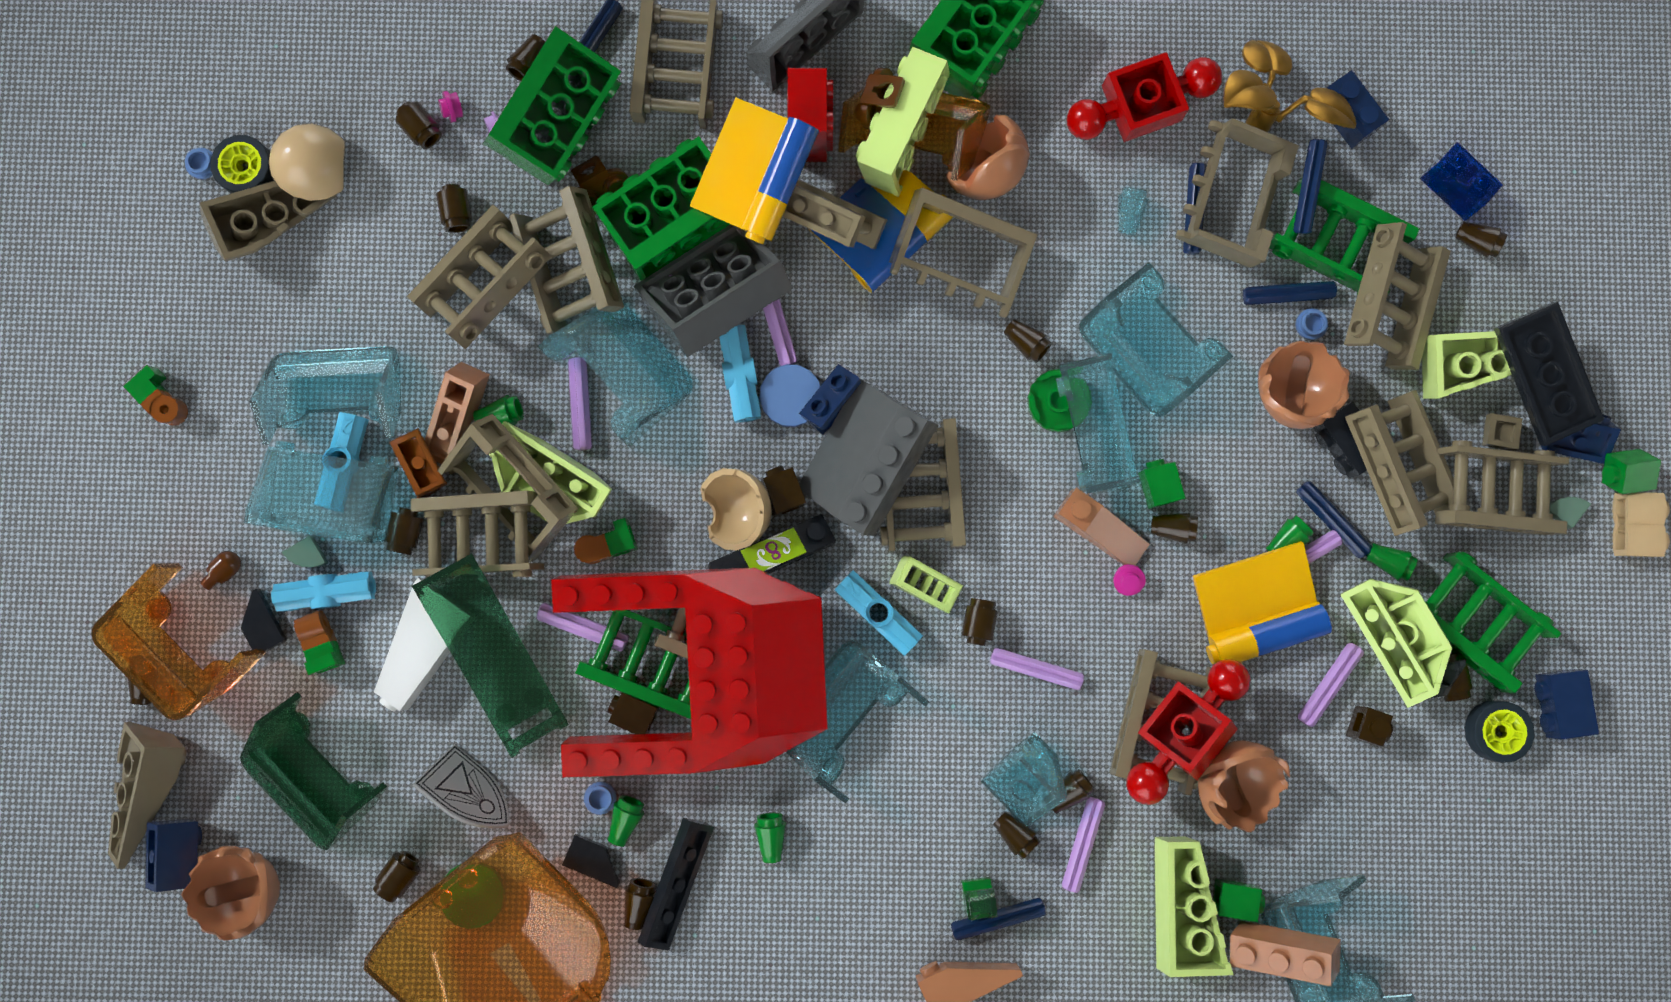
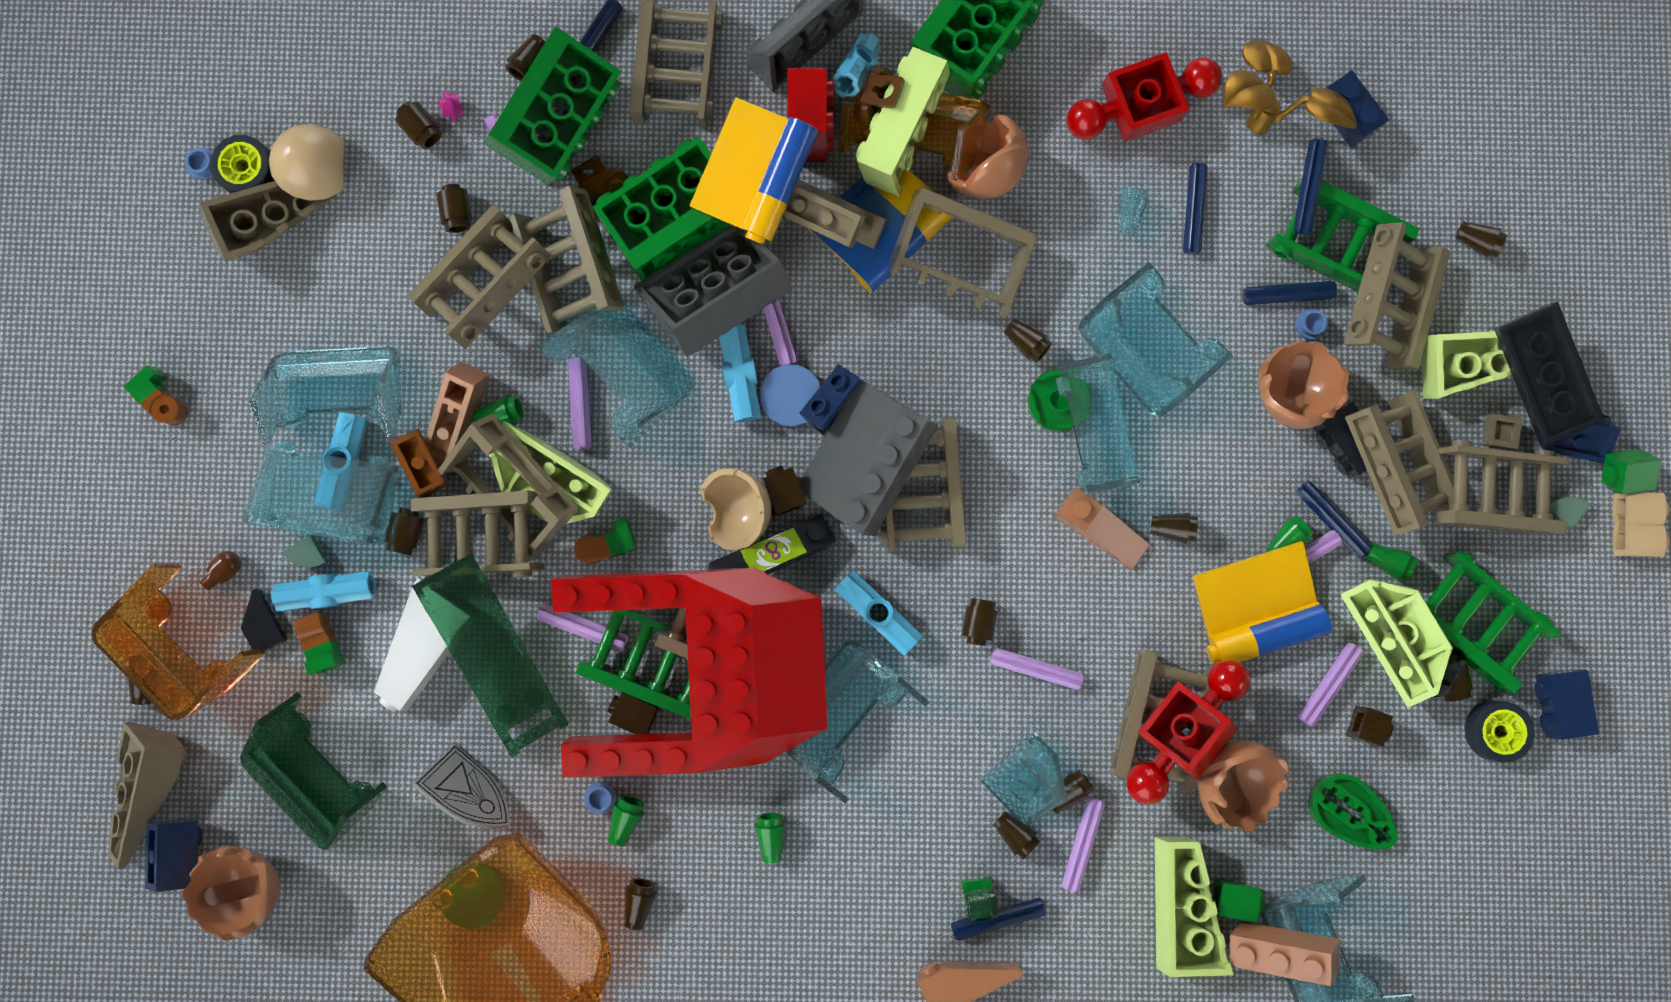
dark brown brick [373,851,421,902] -> none
black tile [562,834,620,888] -> none
black plate [637,817,714,950] -> none
yellowish green slope [889,556,963,614] -> none
dark pink plate [1113,564,1146,596] -> none
green brick [1138,459,1185,509] -> none
dark tan hinge [1175,118,1299,268] -> none
clear blue brick [1420,142,1503,221] -> none
none -> medium azure piece [832,33,881,98]
none -> green piece [1308,773,1397,849]

